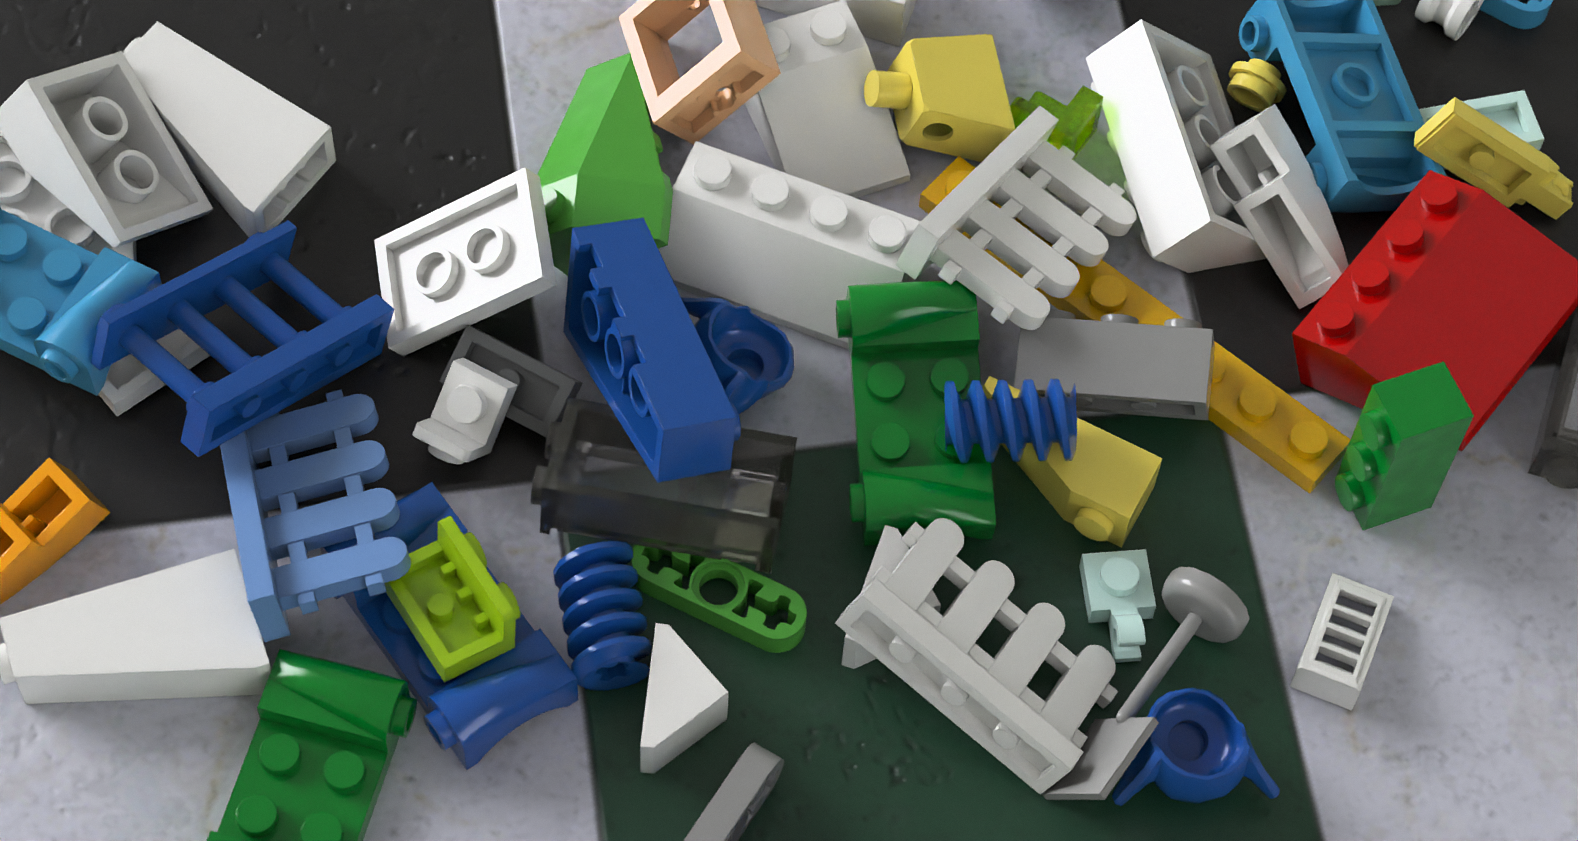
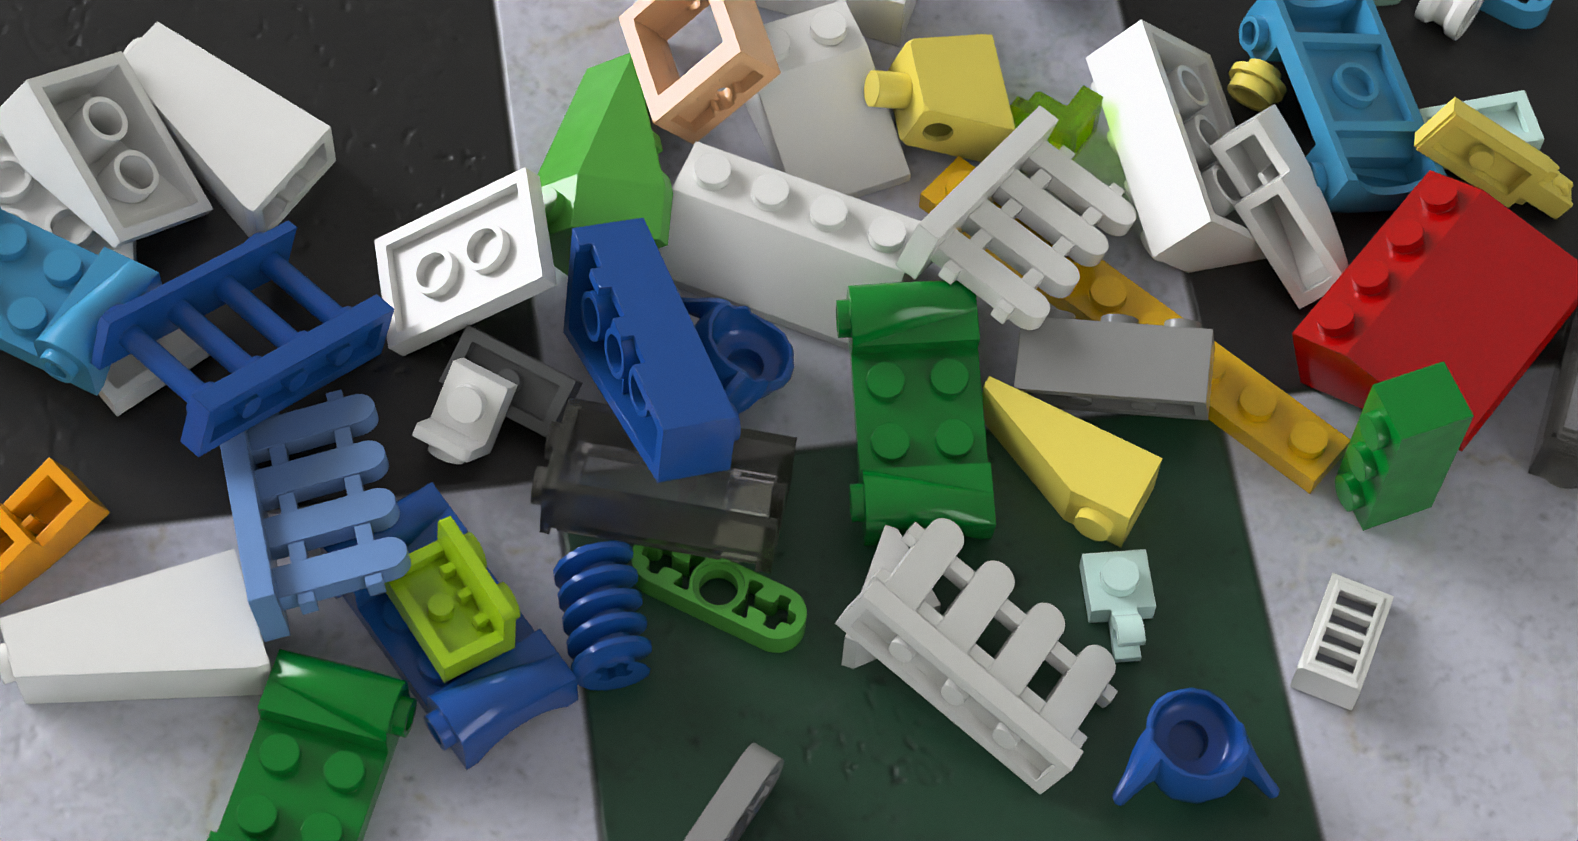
white slope [640,623,729,774] -> none
blue piece [944,379,1077,463] -> none
light grey piece [1042,567,1250,800] -> none

